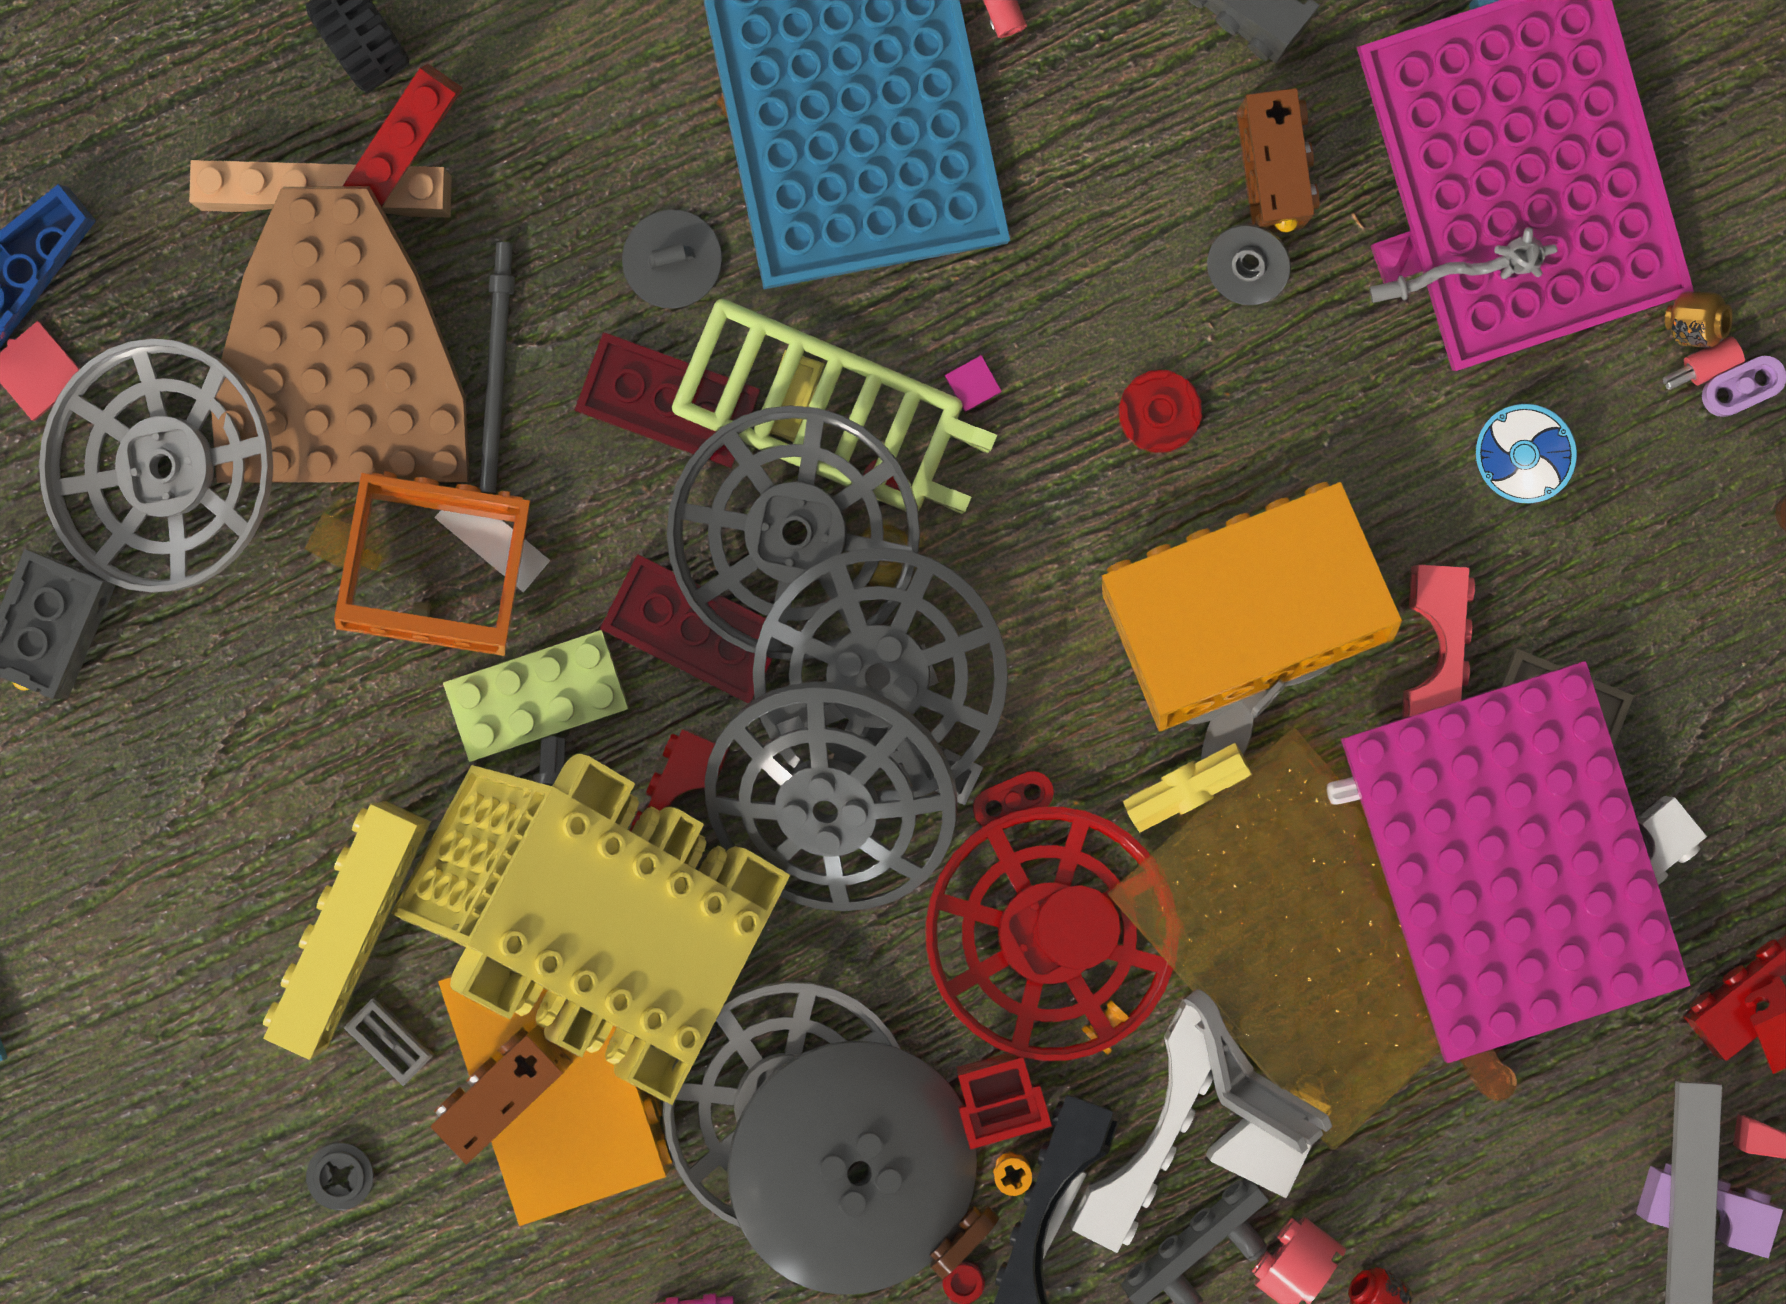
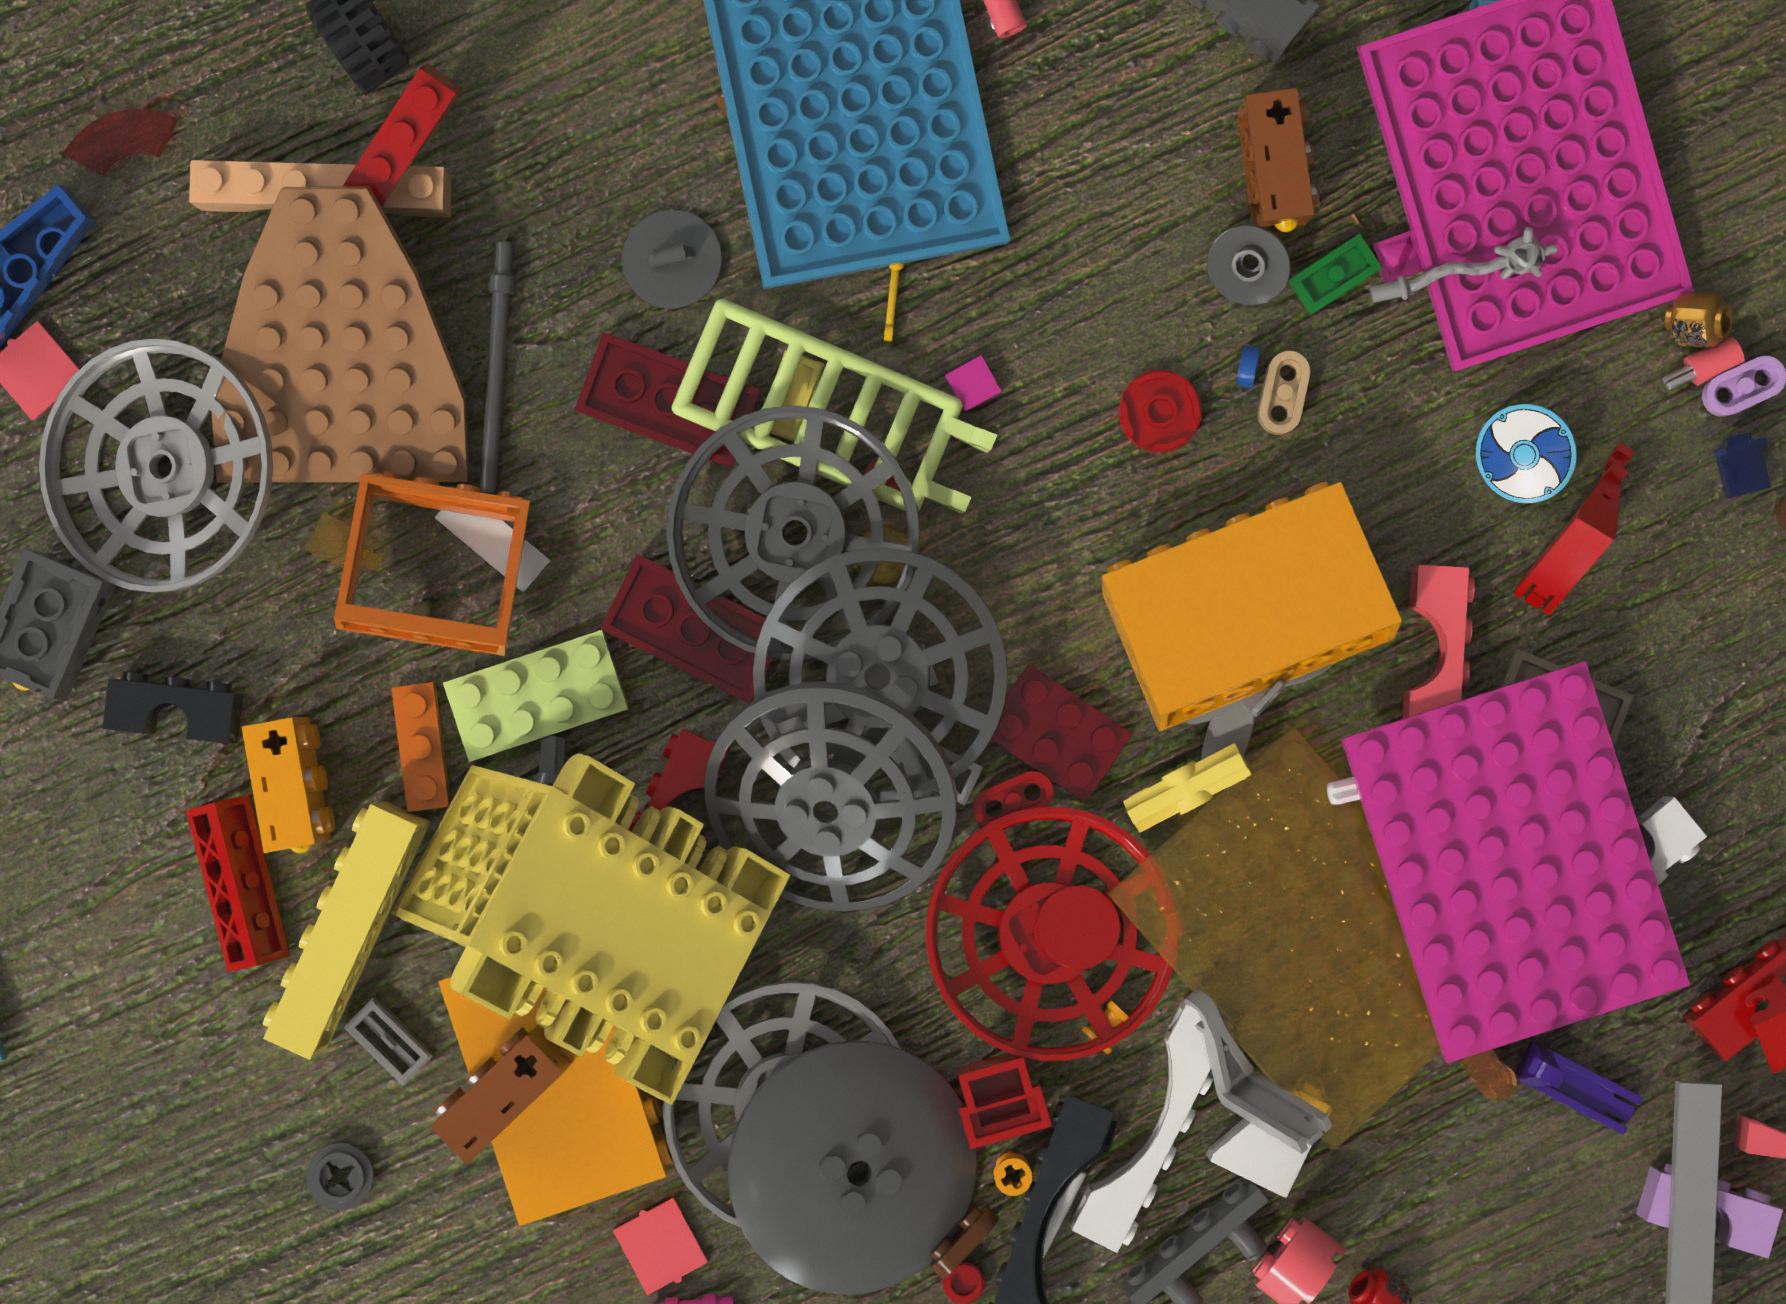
none -> clear red tile [63,109,178,176]
none -> black arch [102,671,244,744]
none -> red fence [186,794,290,972]
none -> light orange piece [242,717,335,853]
none -> orange plate [391,682,451,812]
none -> coral piece [613,1197,708,1295]
none -> yellow hinge [884,263,905,342]
none -> dark red plate [991,664,1132,803]
none -> blue tile [1236,345,1261,388]
none -> tan plate [1258,351,1310,435]
none -> green plate [1288,233,1382,316]
none -> red hinge [1513,443,1635,616]
none -> dark purple hinge [1515,1040,1643,1135]
none -> clear blue bracket [1714,432,1771,498]

